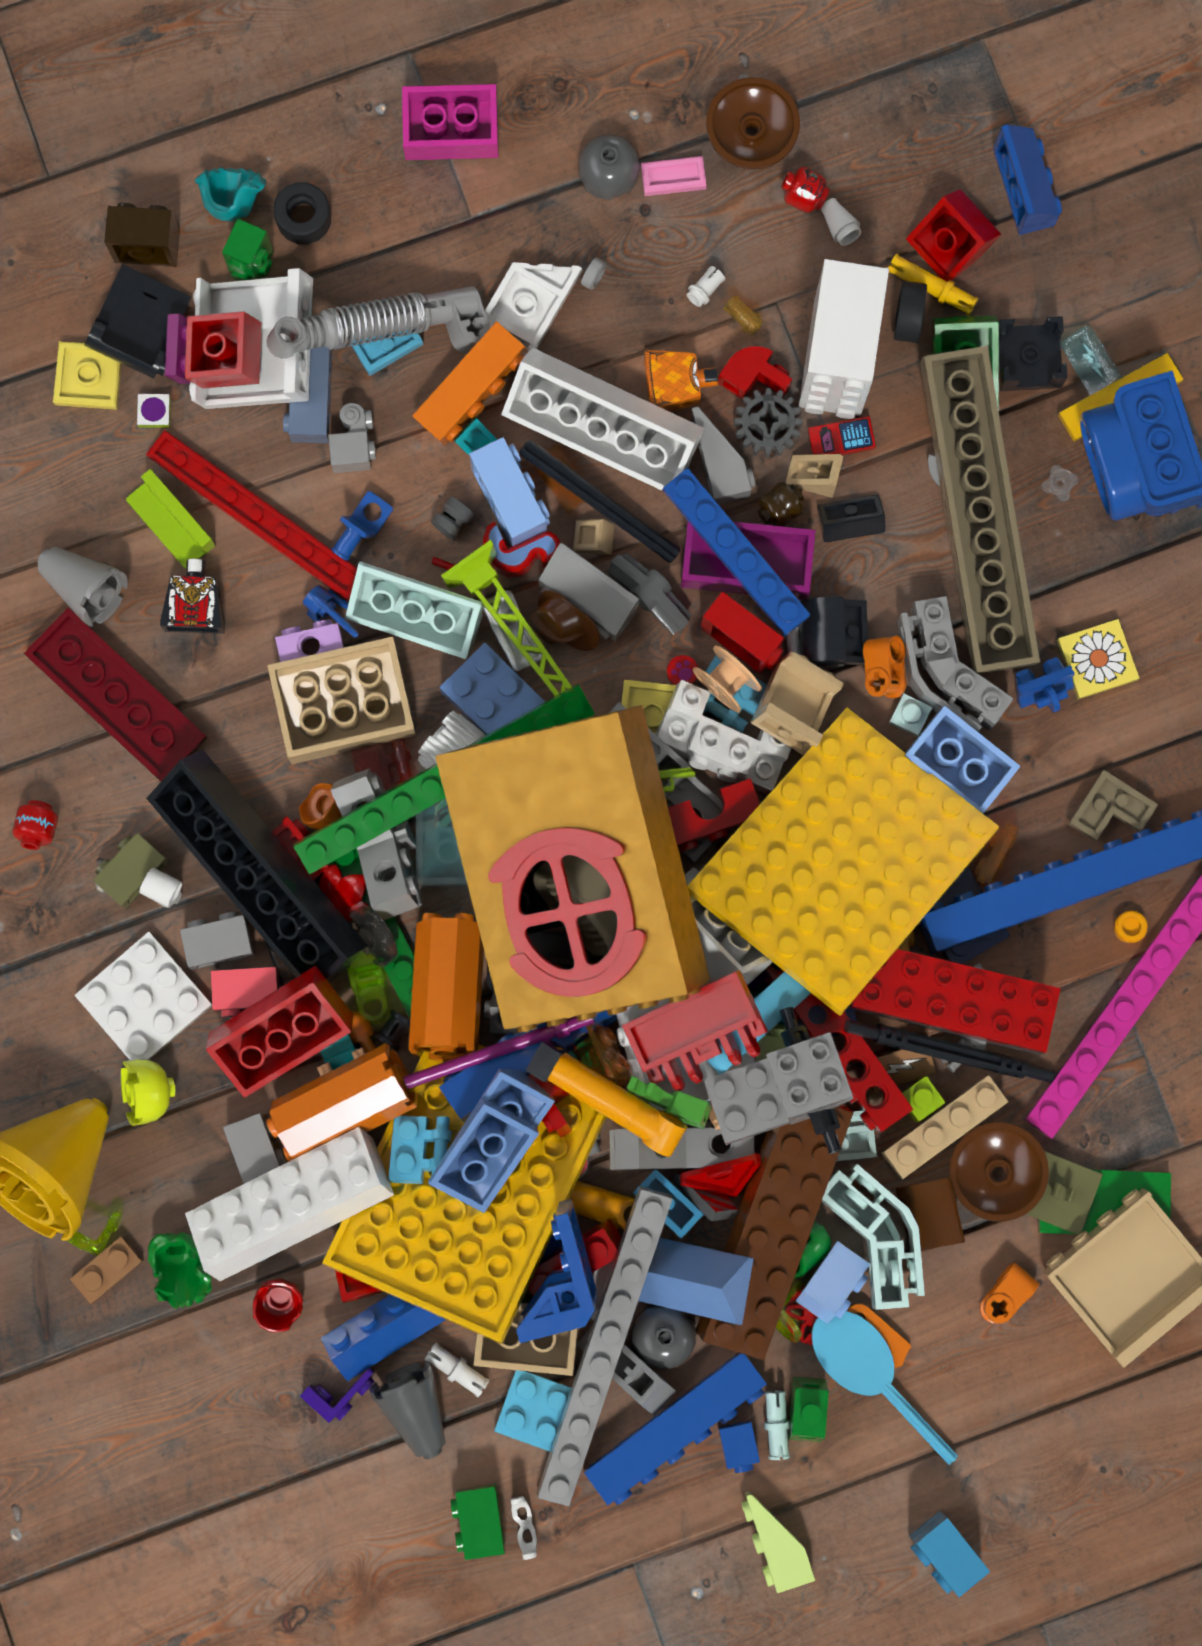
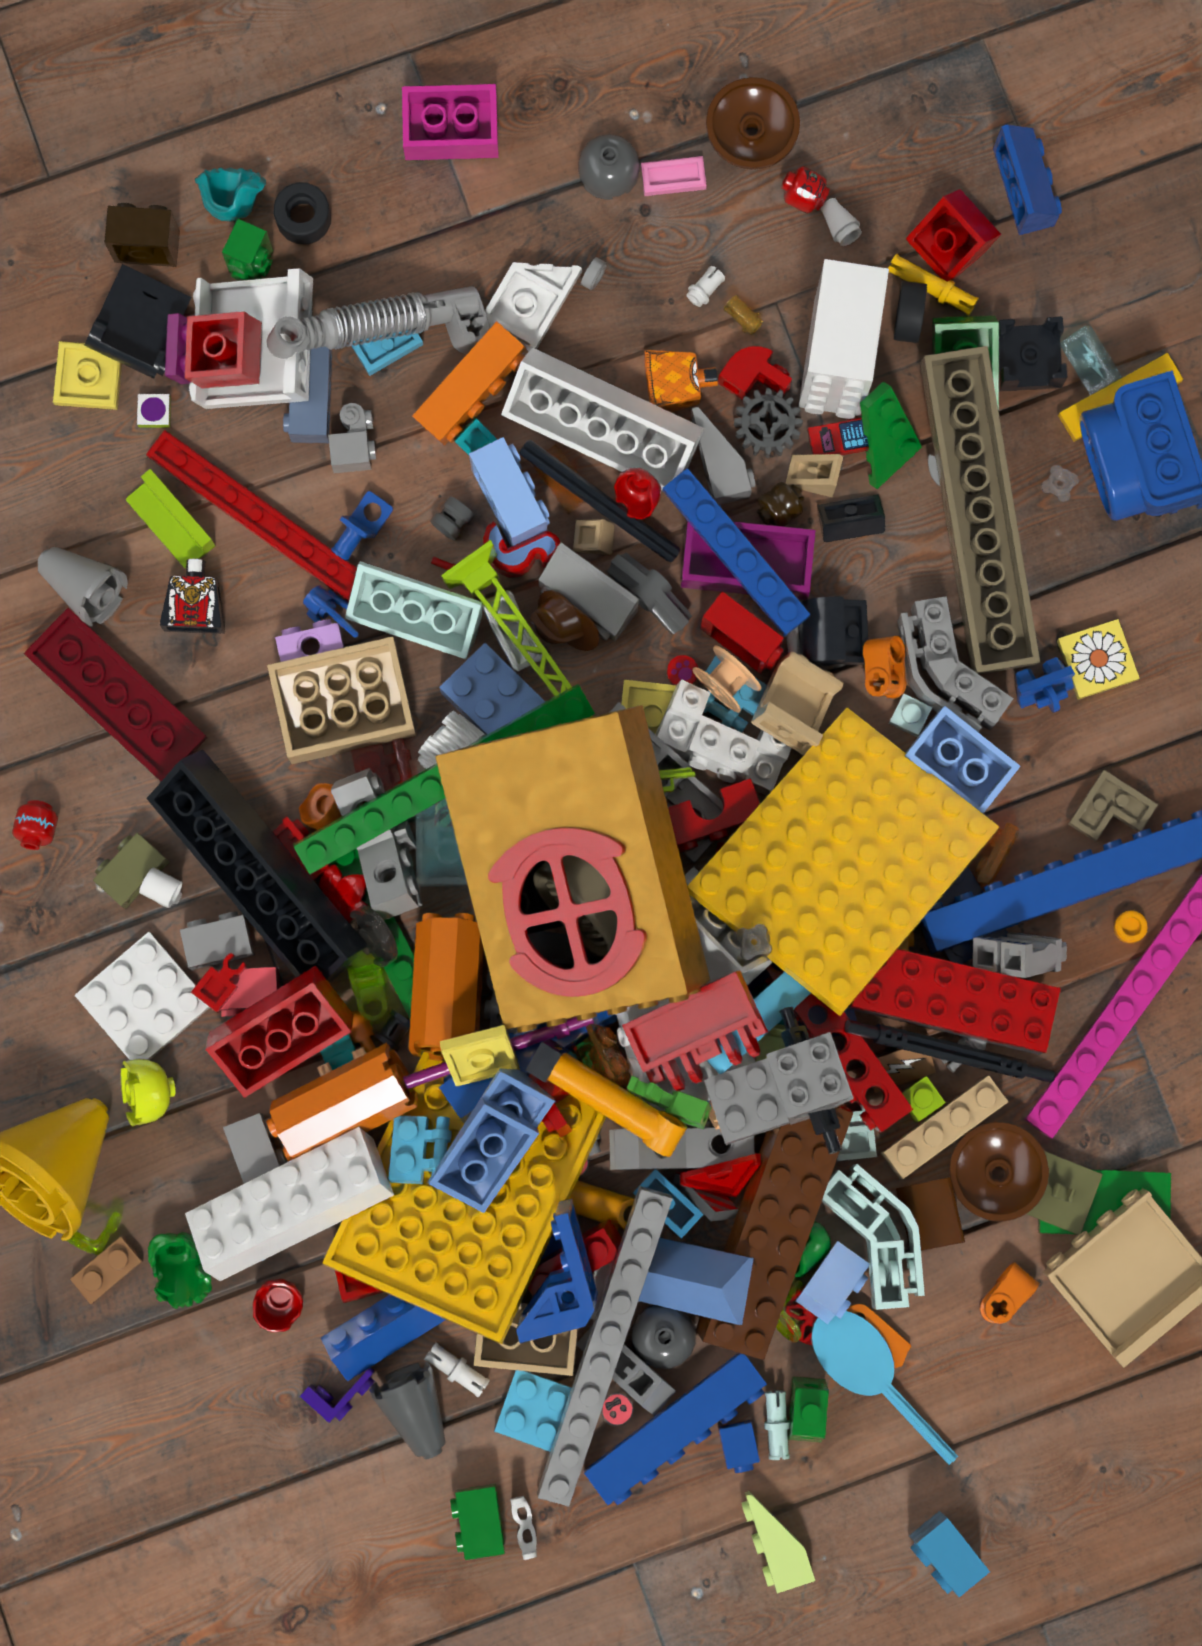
none -> red plate [191,953,246,1013]
none -> light yellow tile [440,1025,520,1086]
none -> tile [601,1392,634,1426]
none -> red hair [614,468,662,520]
none -> clear smoke plate [736,924,772,960]
none -> green wing [860,382,922,489]
none -> light grey hips [973,932,1067,978]

